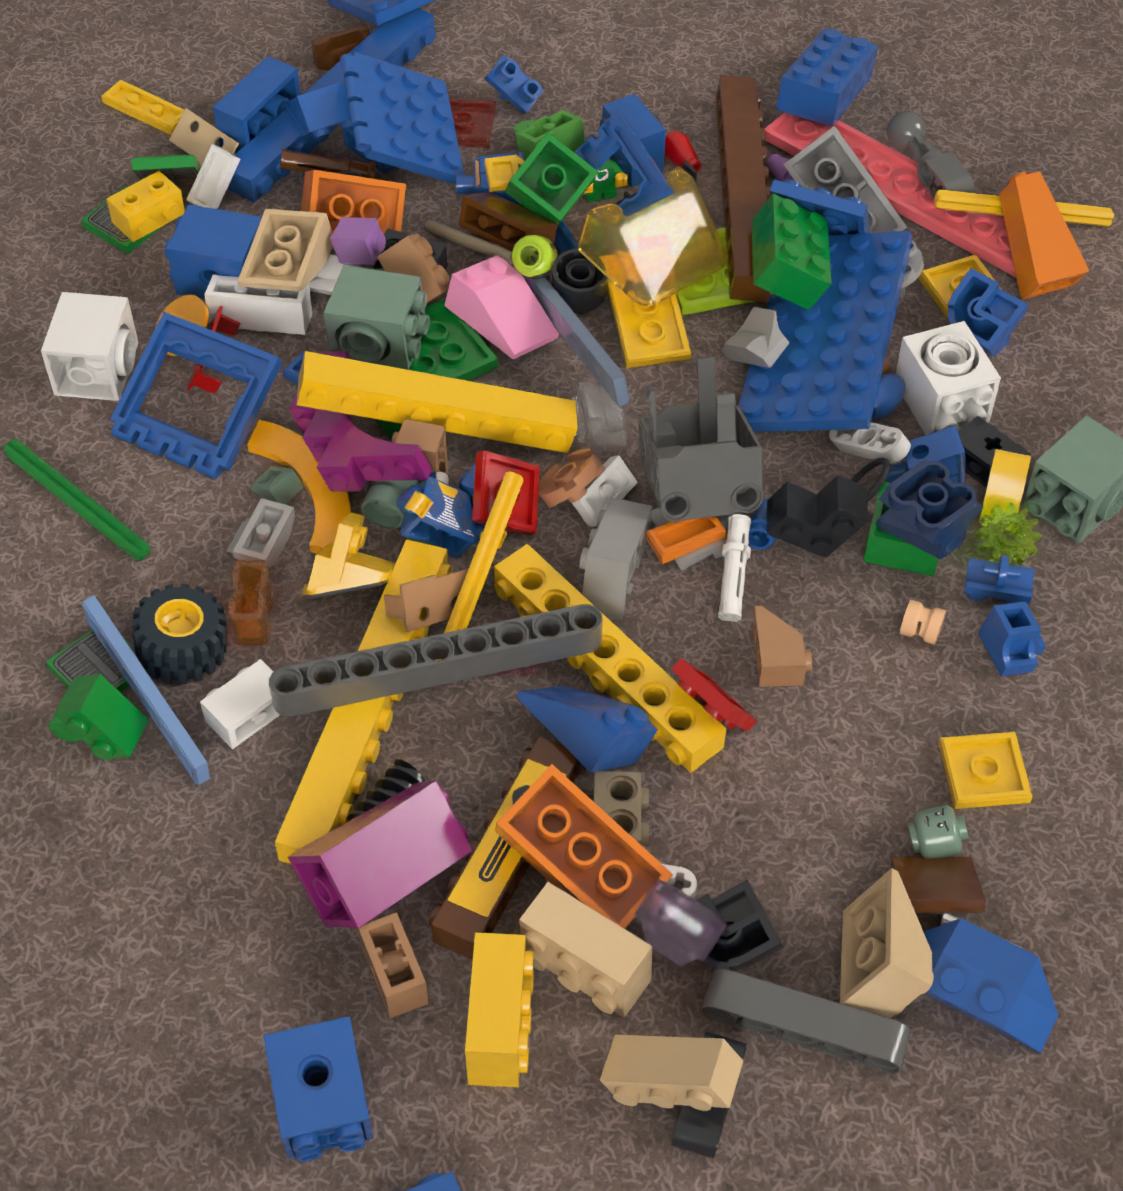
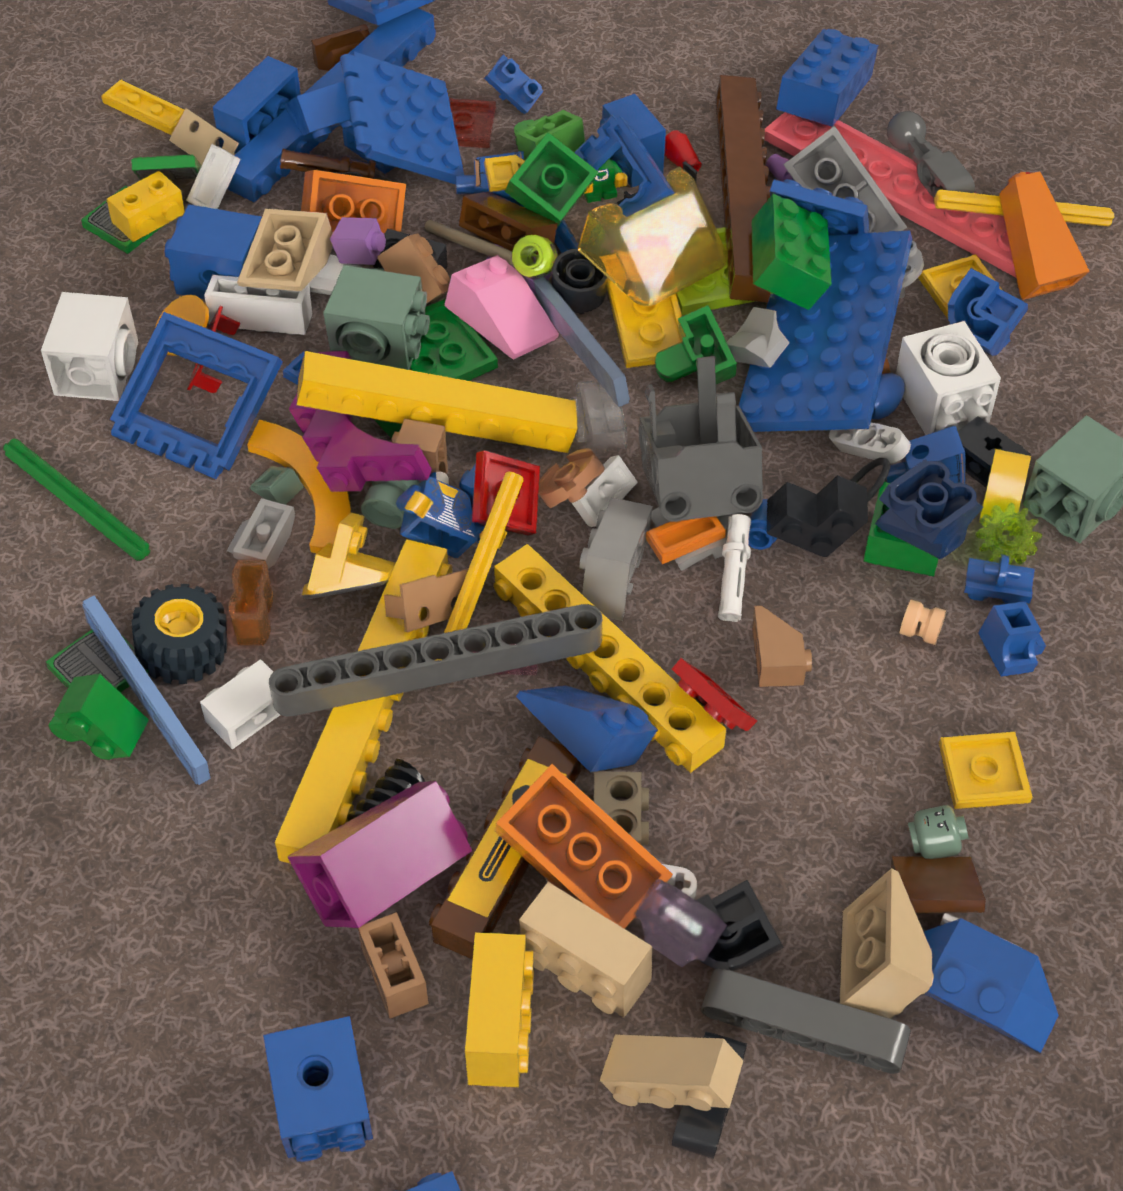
none -> green brick [655,305,737,385]

